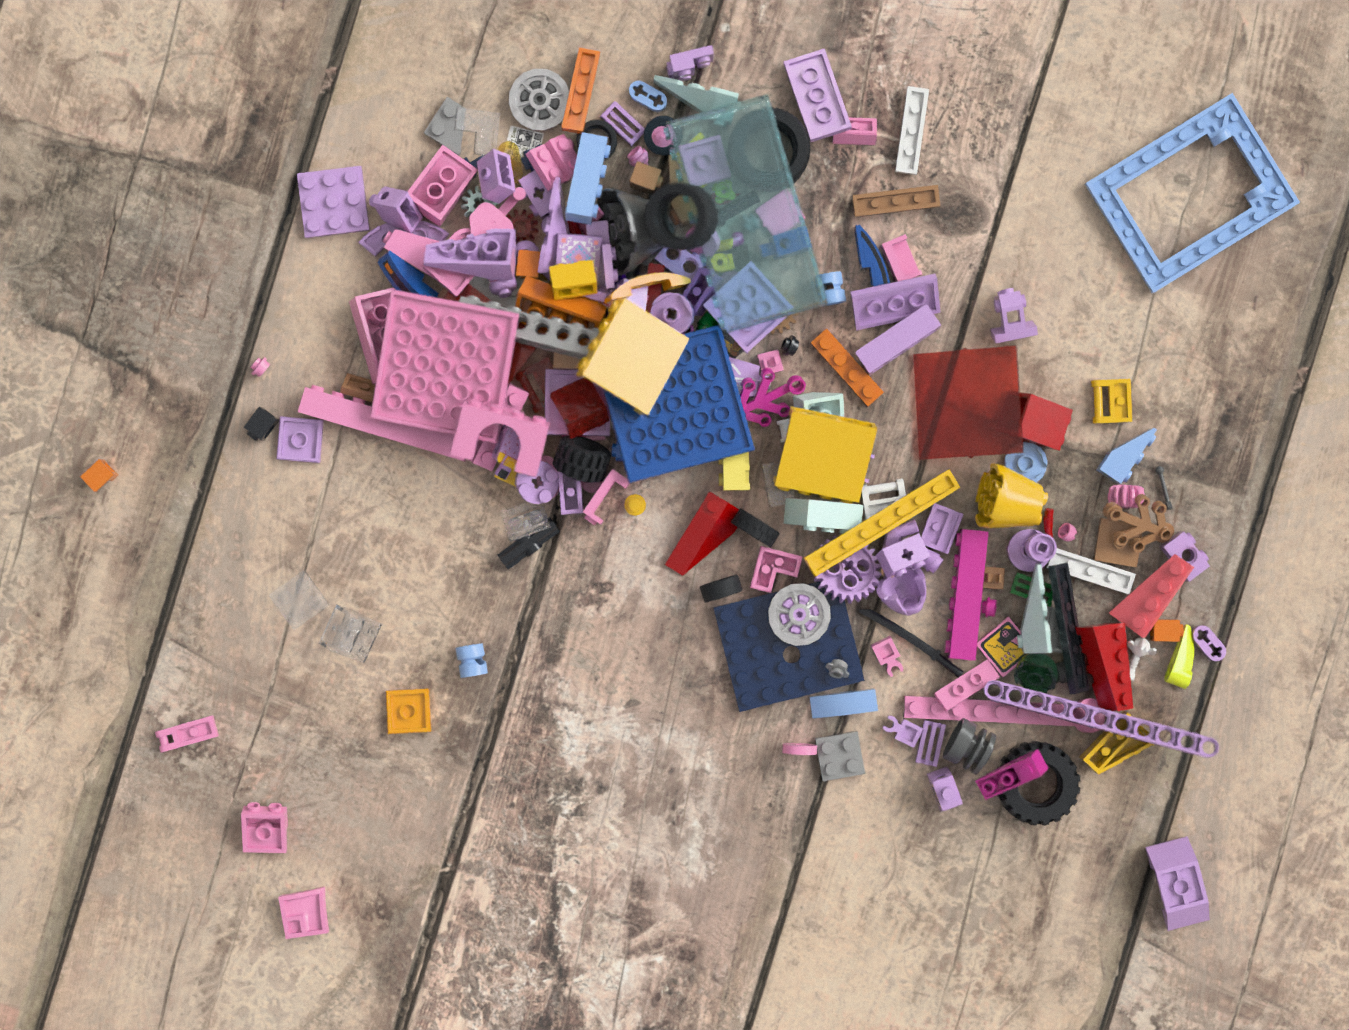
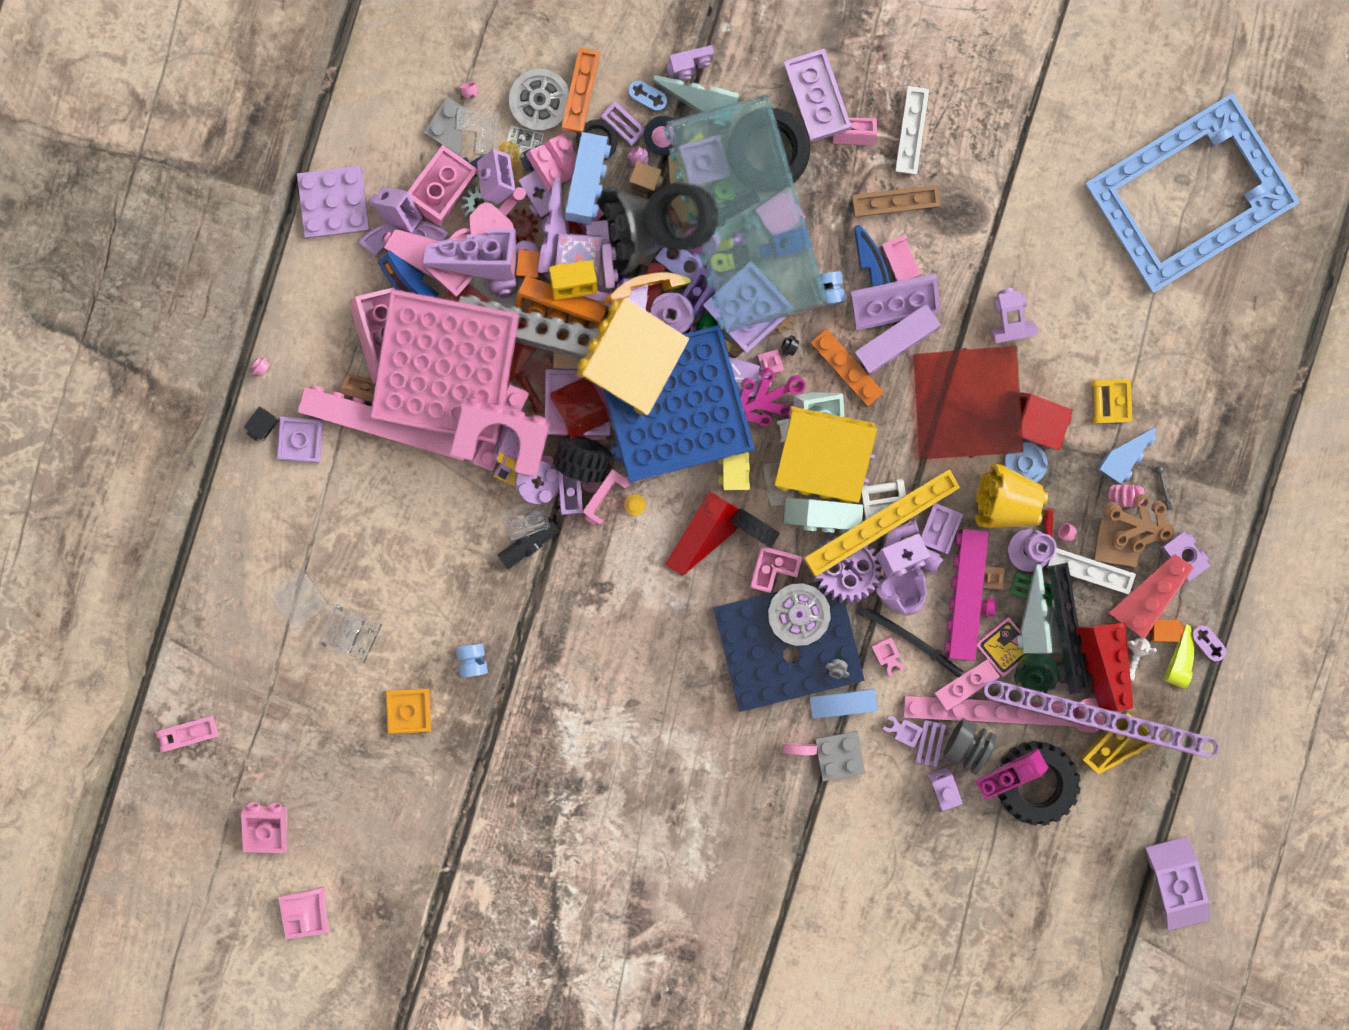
orange panel [80,459,118,492] -> none
black tyre [700,574,743,603] -> none
none -> bright pink hinge [460,82,478,100]

